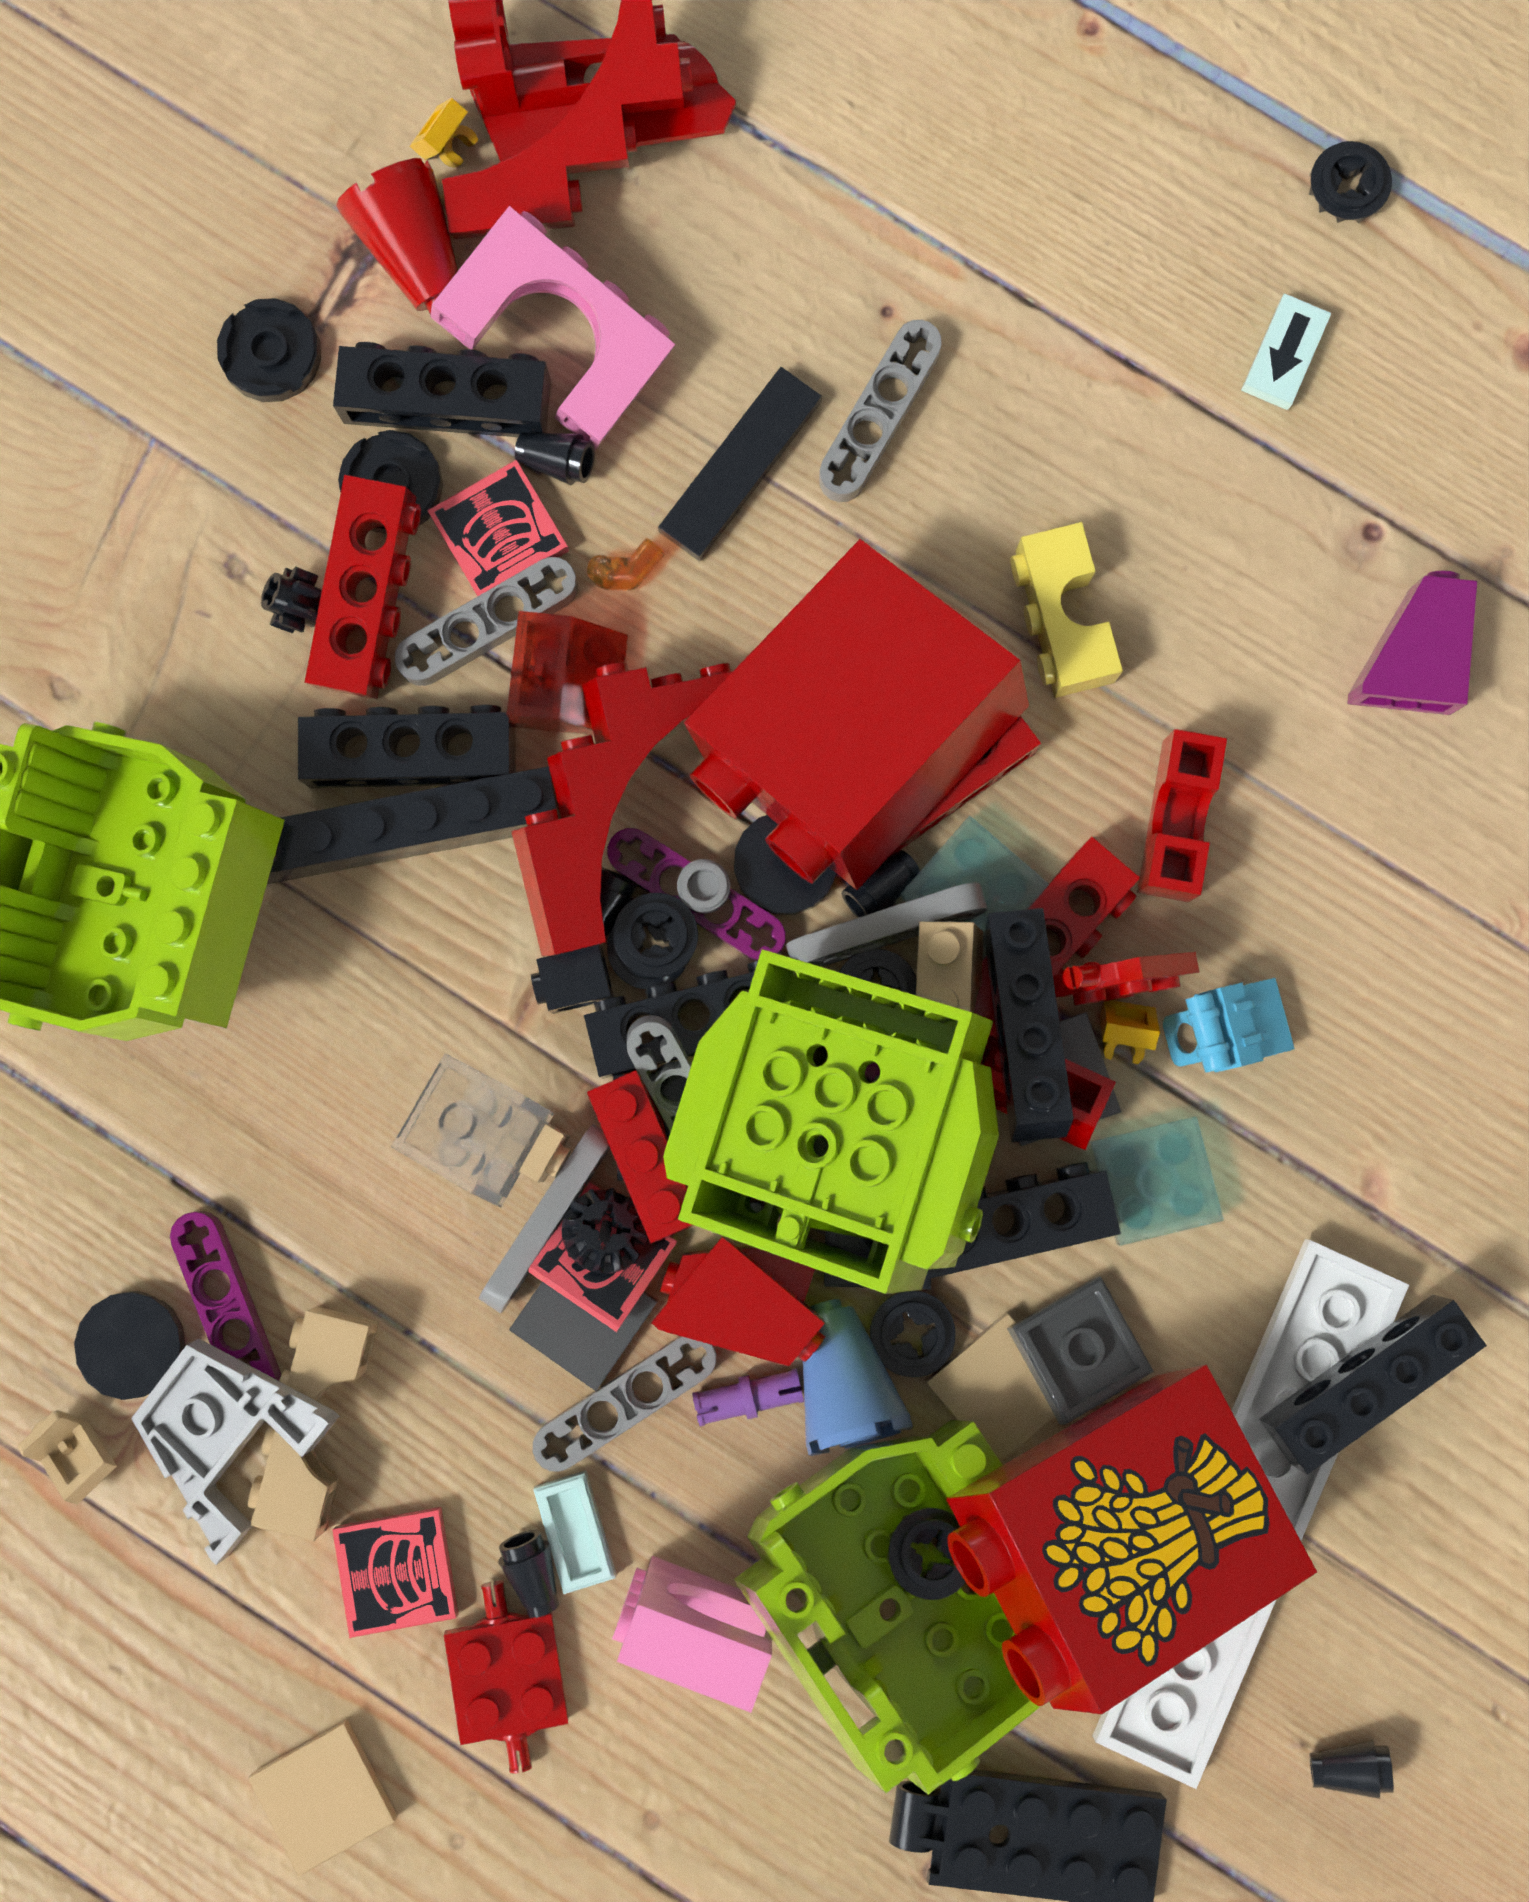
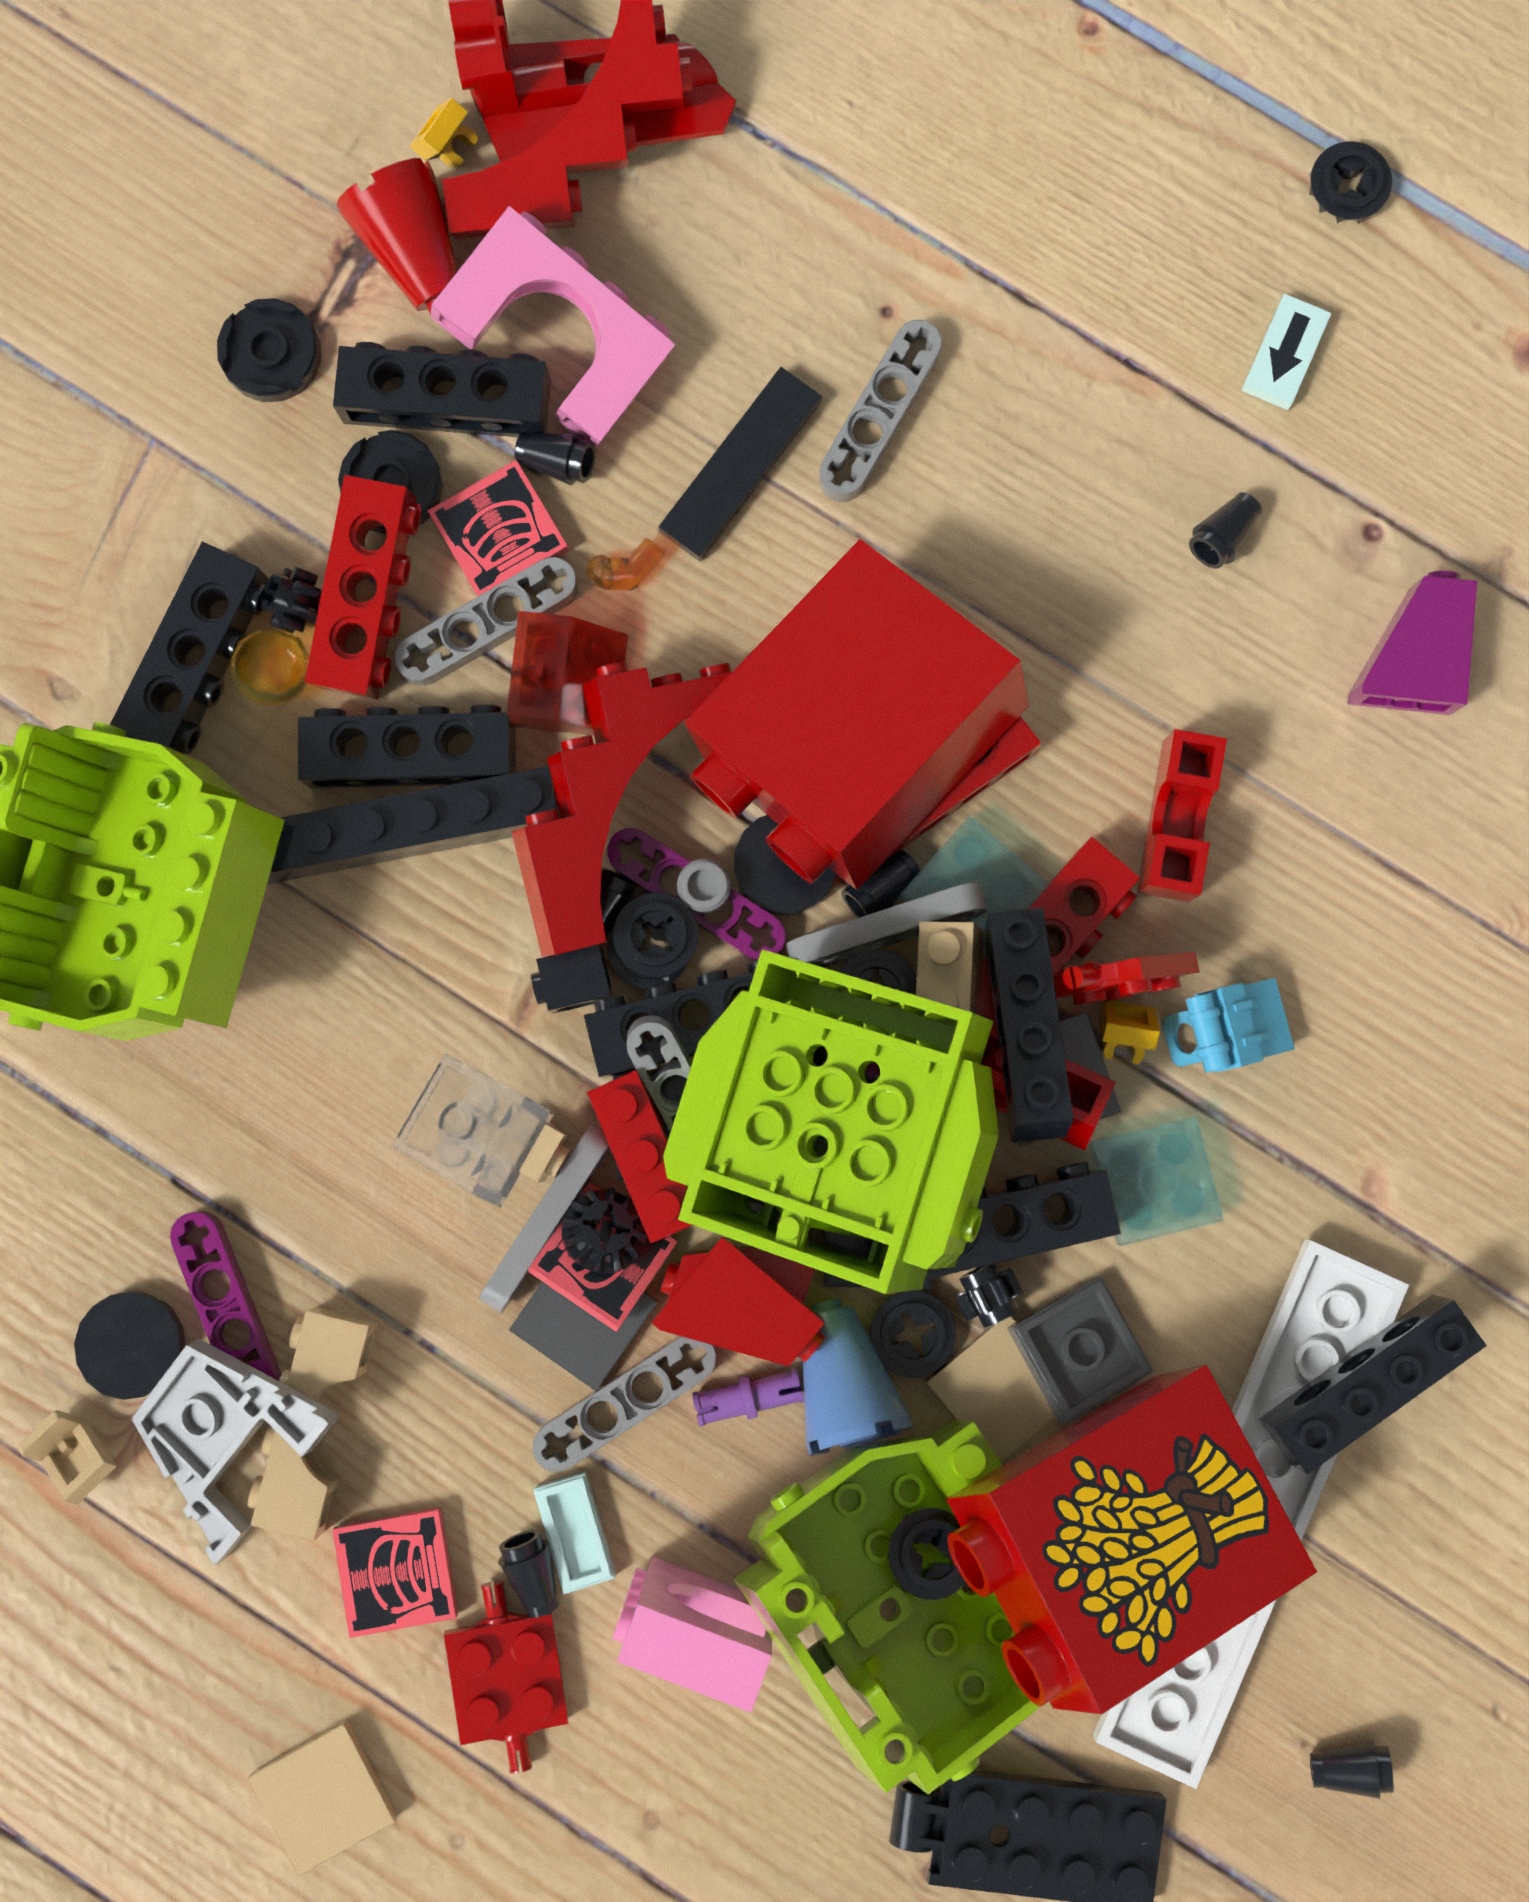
light yellow arch [1010,522,1123,698] -> none
none -> black brick [110,541,269,755]
none -> clear yellow hair [230,629,309,707]
none -> black gear [955,1263,1024,1328]
none -> black cone [1189,492,1262,569]

